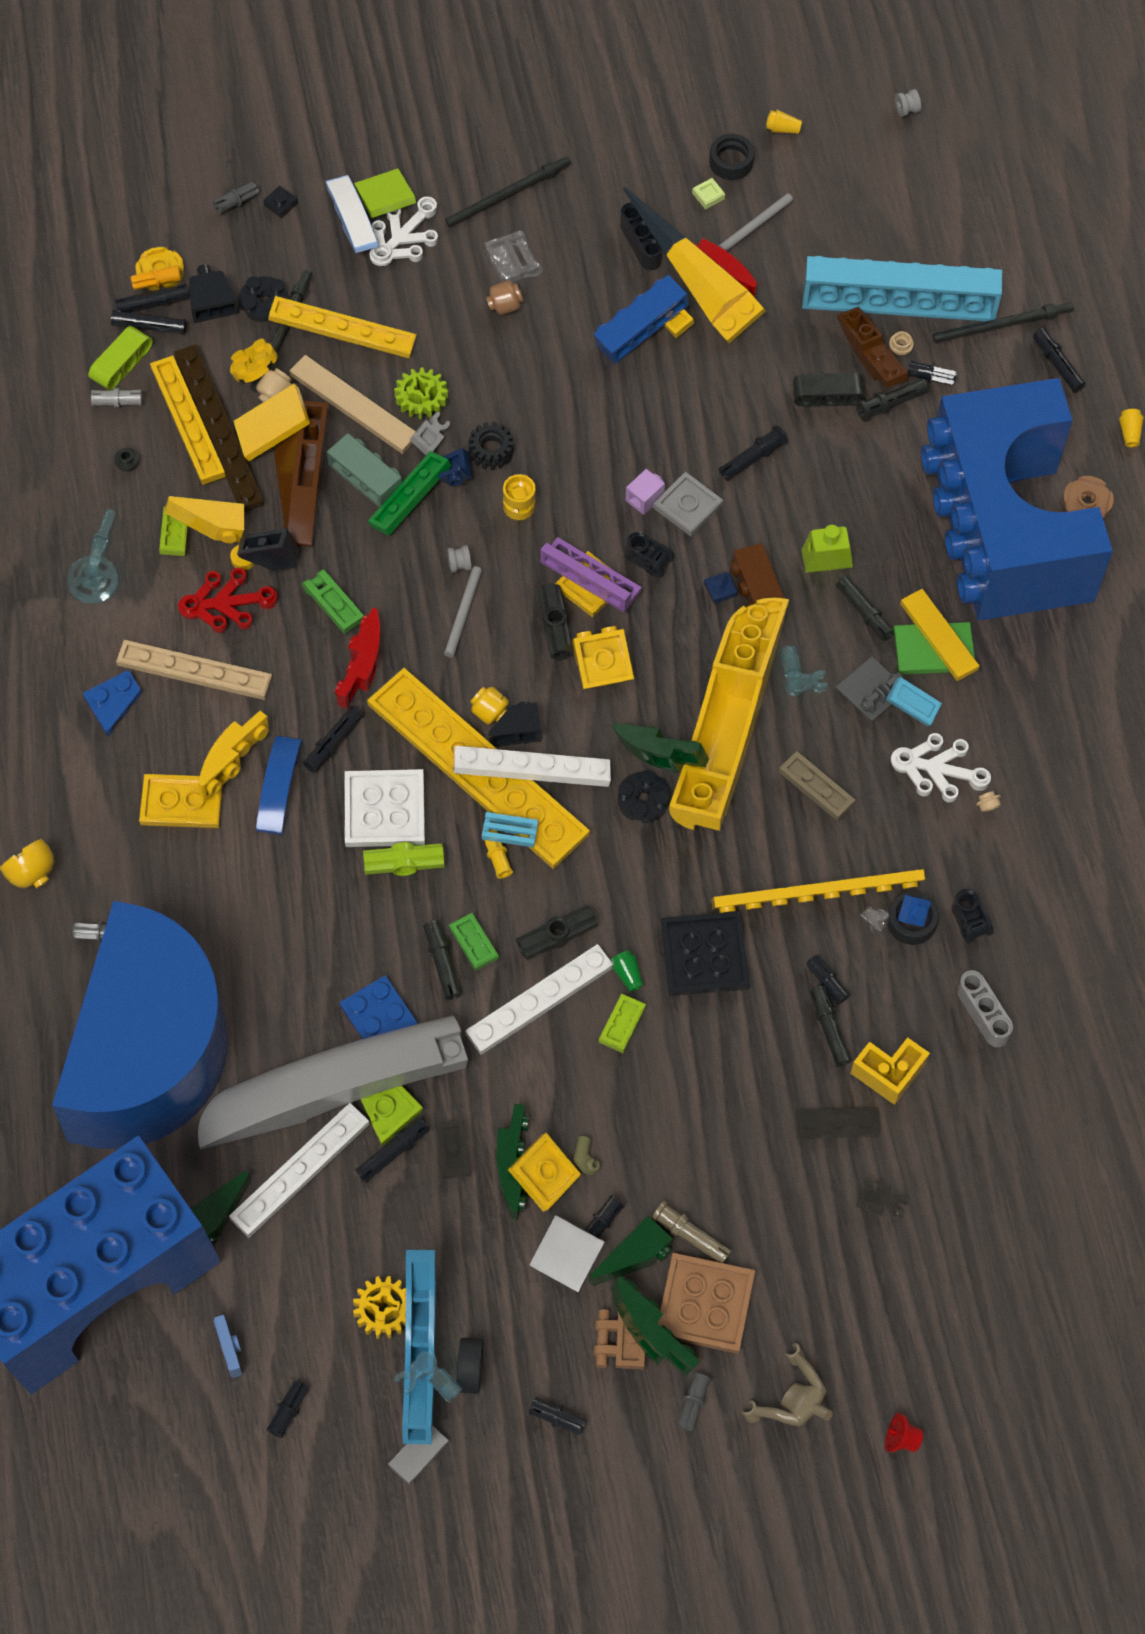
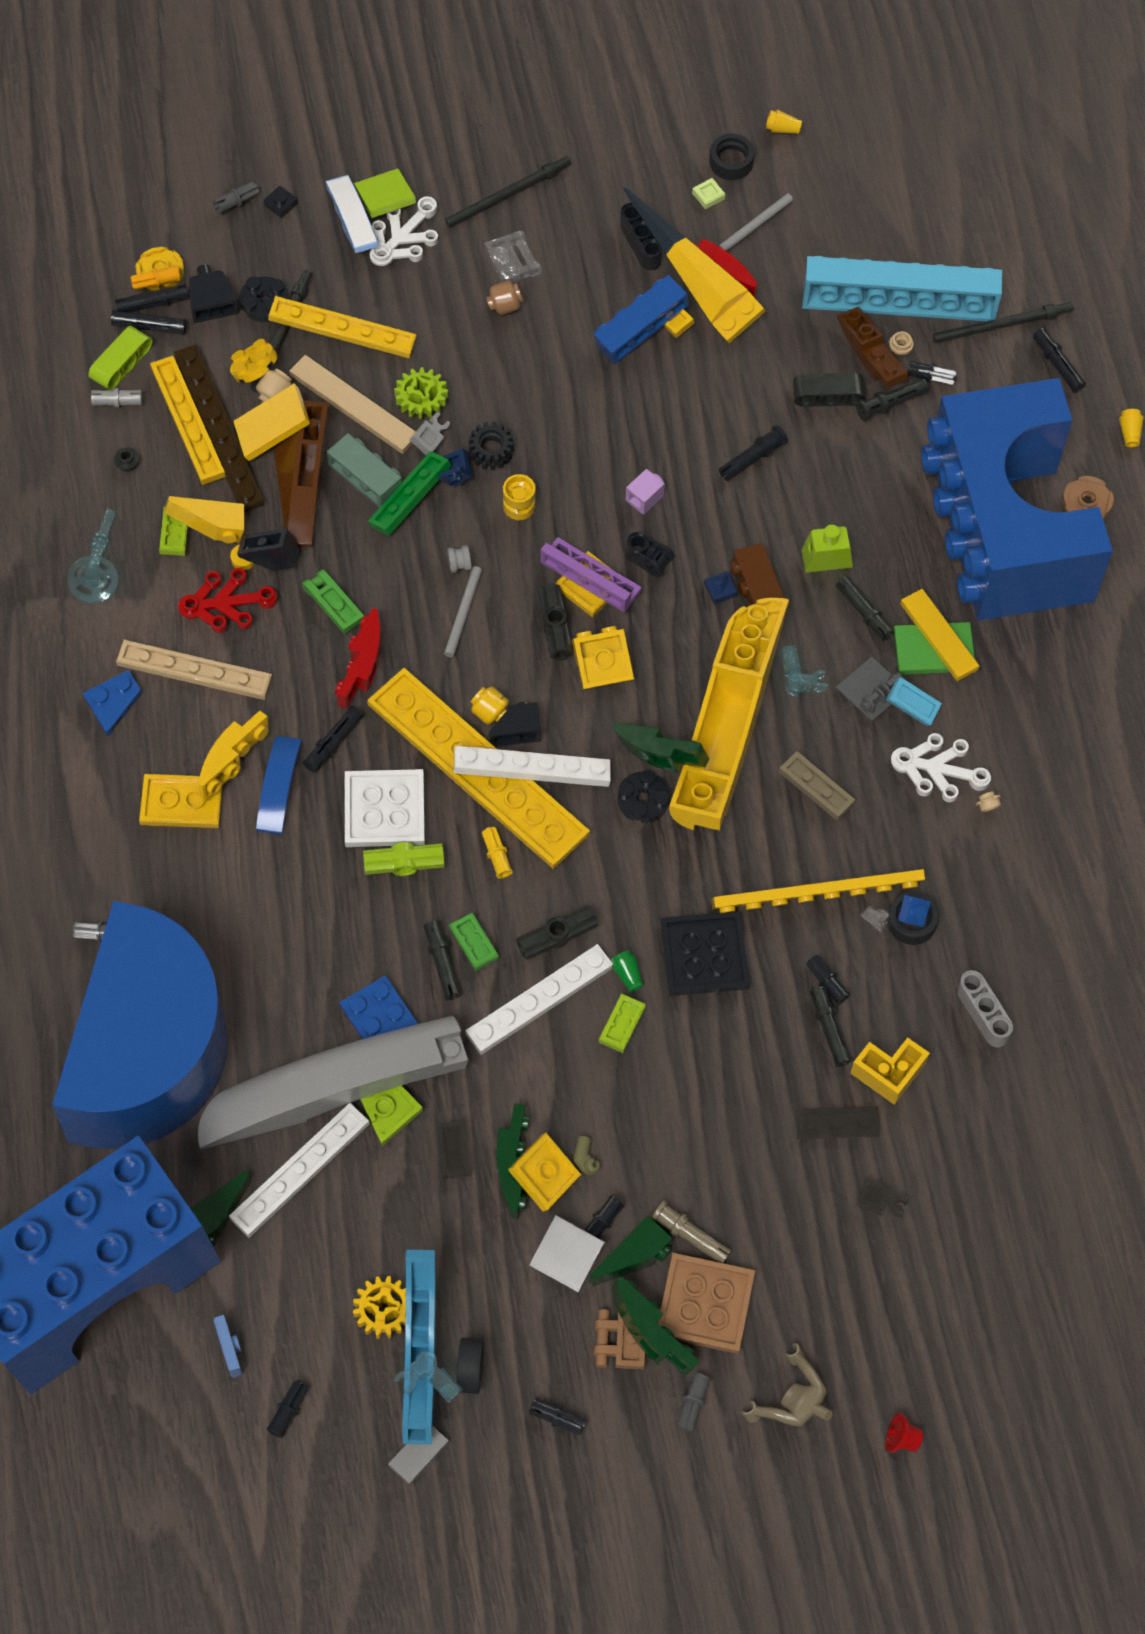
yellow cylinder [0,839,54,889] -> none
black pin [355,1117,430,1183] -> none
medium azure tile [482,812,538,848] -> none
light grey tile [653,472,723,536] -> none
light grey wheel [895,89,921,117] -> none
black piece [951,889,994,943] -> none

